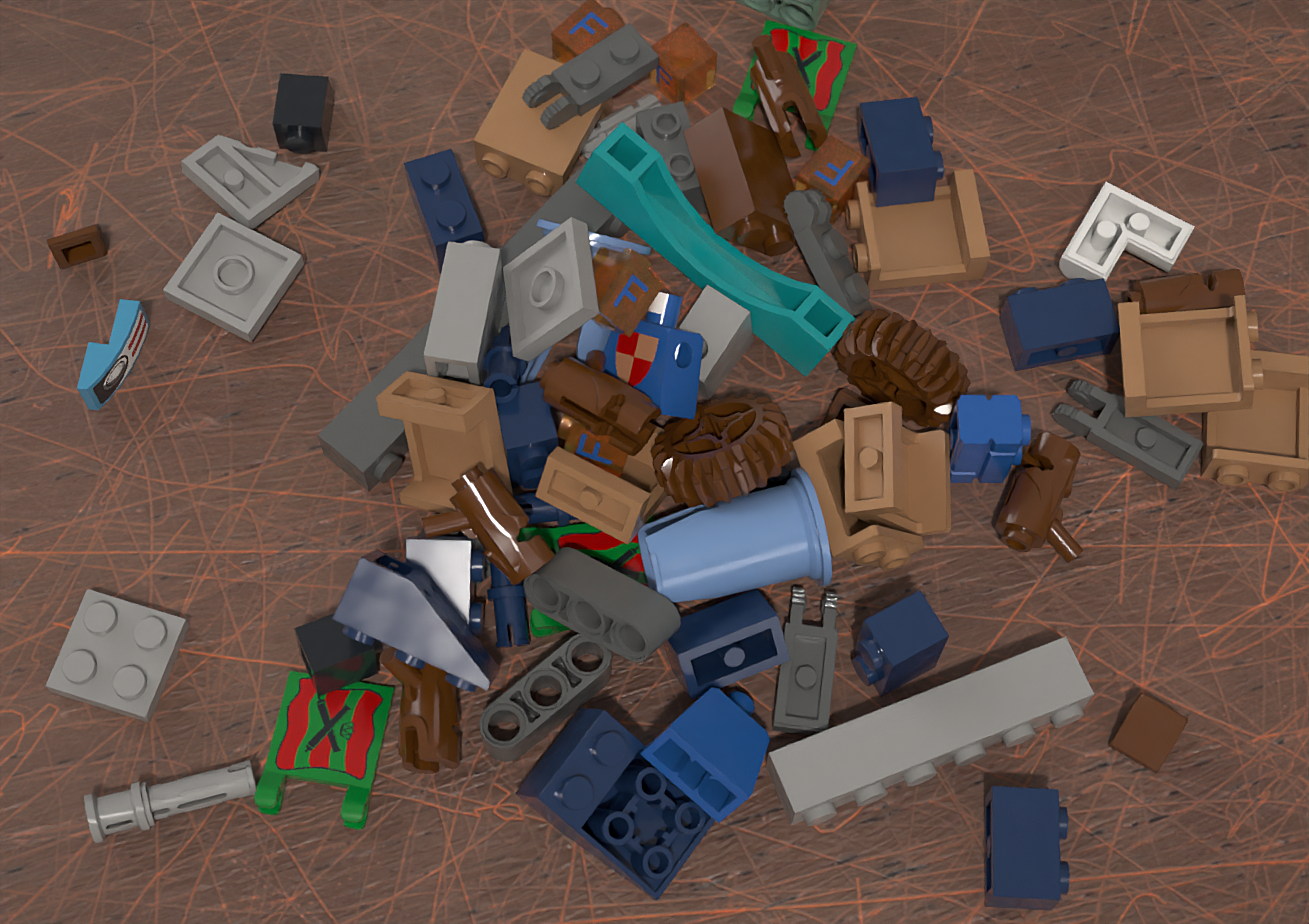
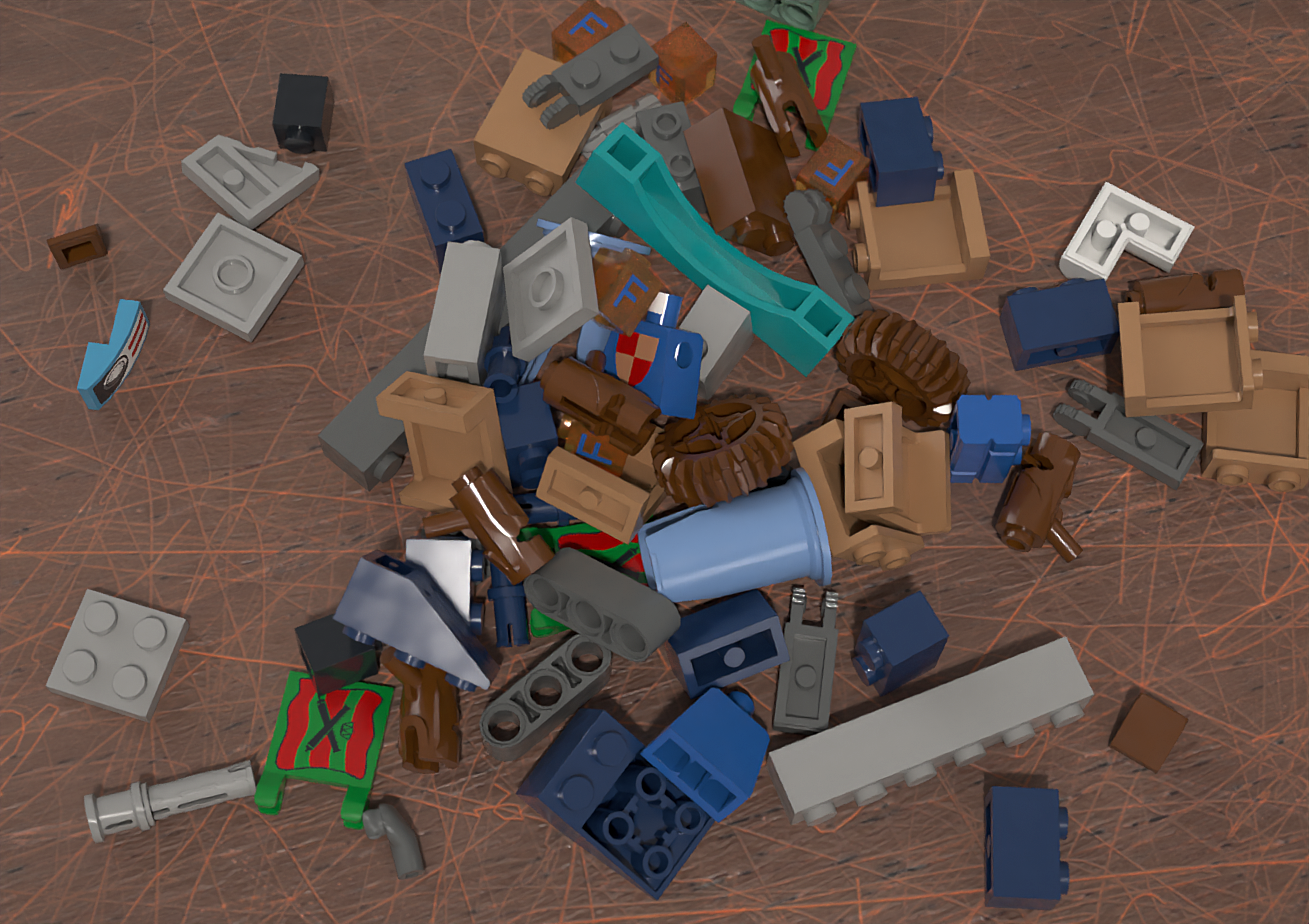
none -> dark grey arm [362,804,425,880]

